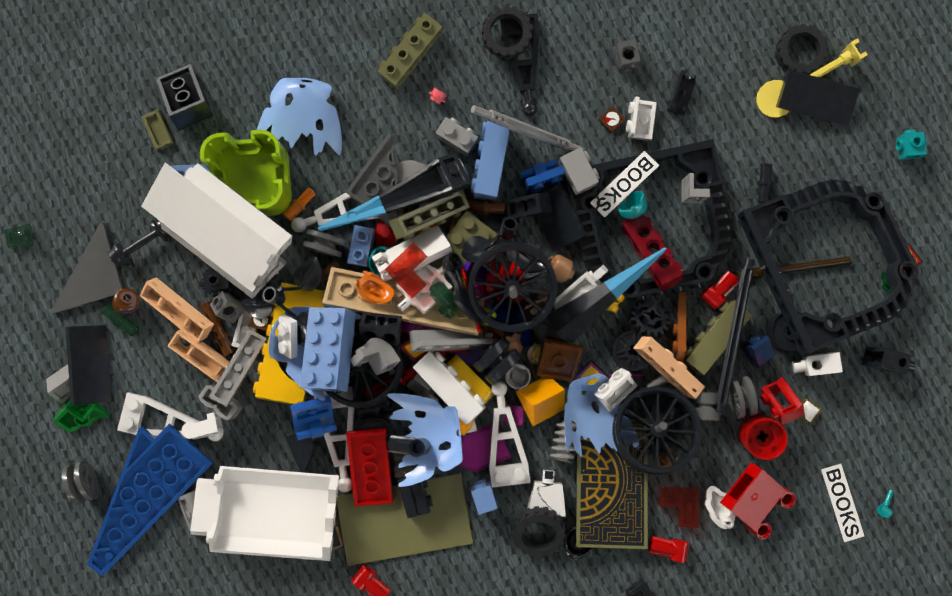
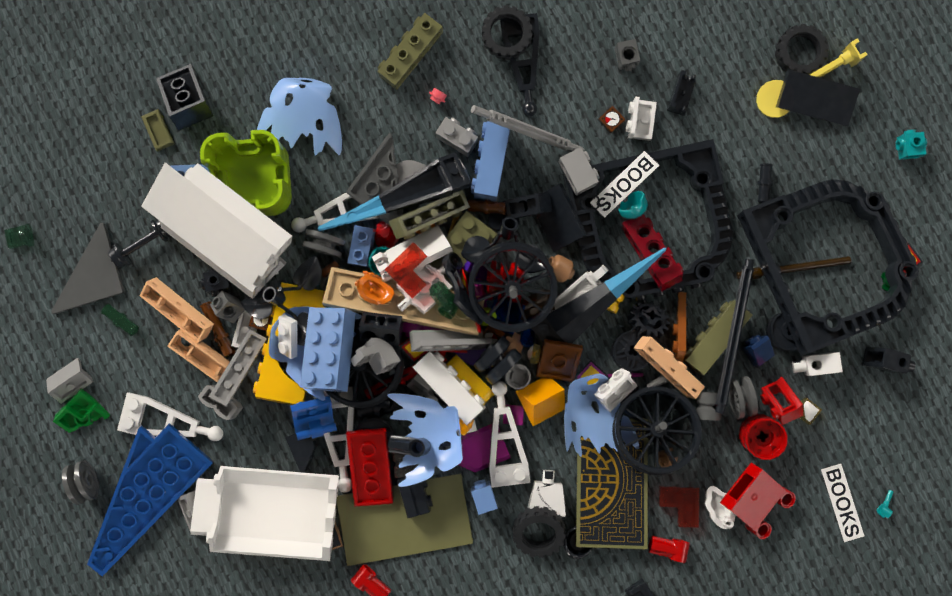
black tile [65,325,111,405] -> none
reddish brown head [112,288,140,316] -> none
white leg [182,412,224,439] -> none
orange axle [282,188,315,222] -> none
blue plate [520,159,565,194] -> none
light grey piece [550,420,576,463] -> none
light grey panel [682,173,710,203] -> none
red piece [700,271,739,310] -> none

